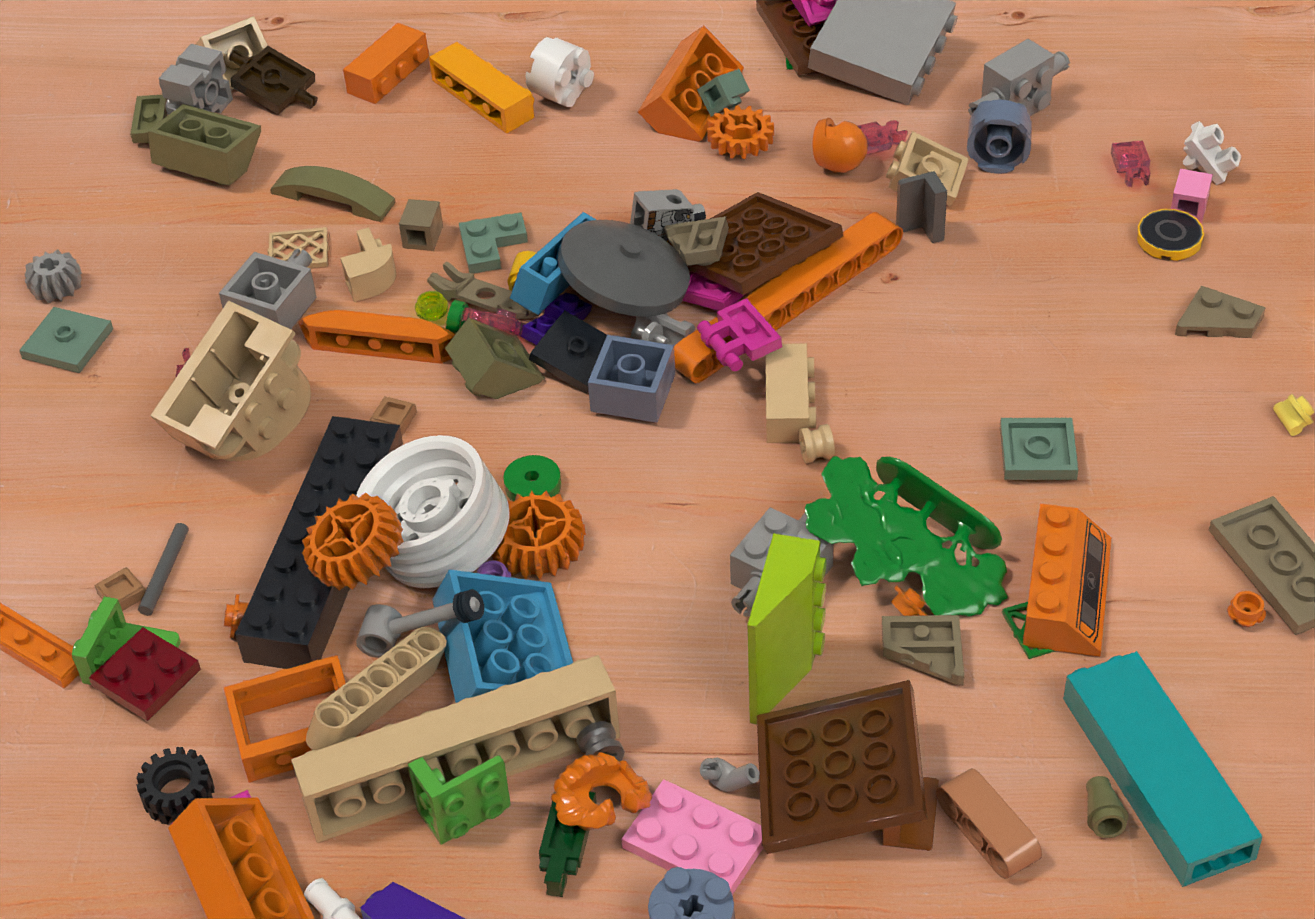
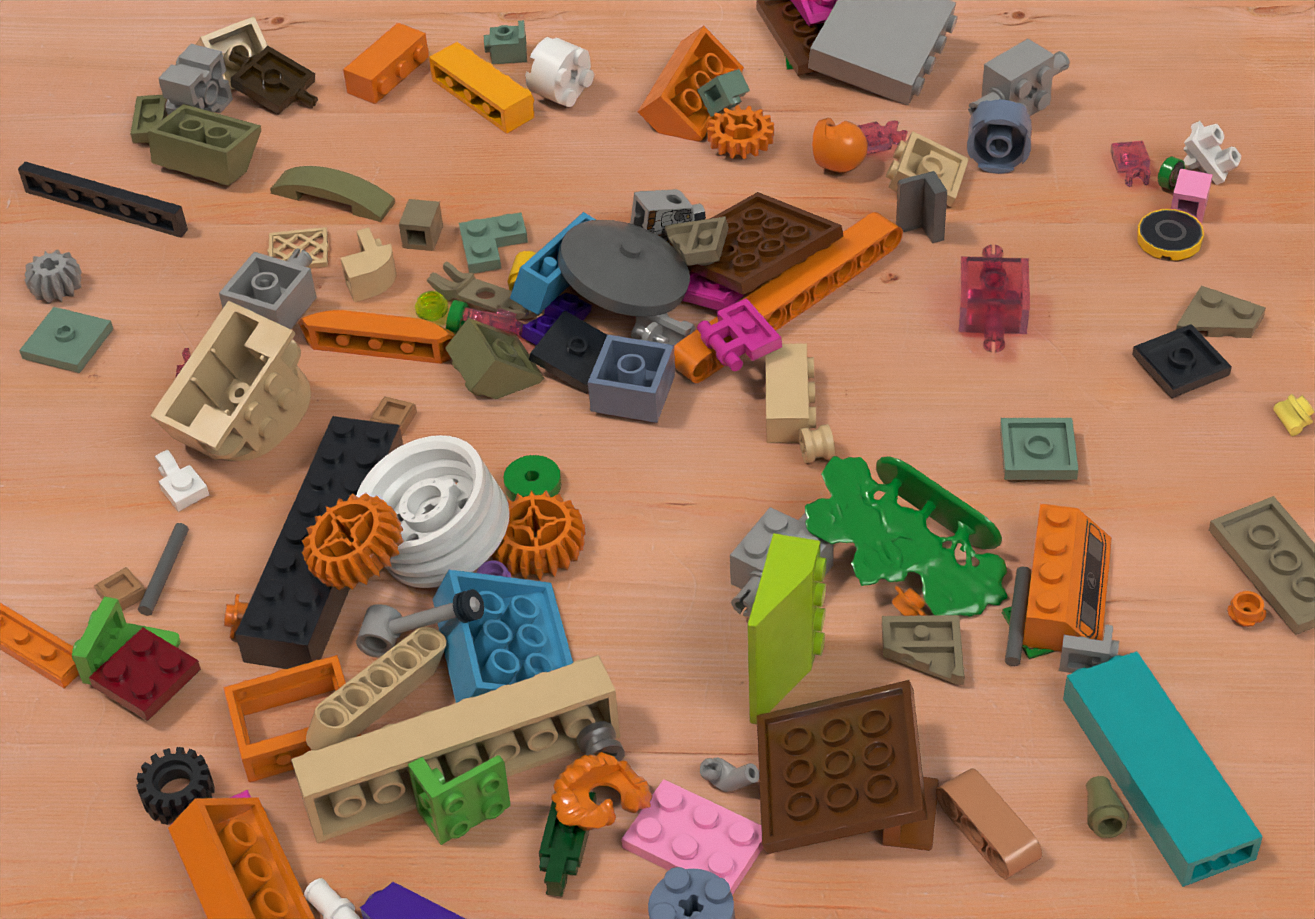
none -> black plate [18,161,188,238]
none -> white plate [155,450,209,512]
none -> sand green brick [484,20,527,64]
none -> clear pink brick [958,245,1030,353]
none -> dark grey bar [1005,566,1032,666]
none -> light grey bracket [1059,625,1119,673]
none -> black plate [1132,324,1232,398]
none -> green tile [1158,156,1185,190]

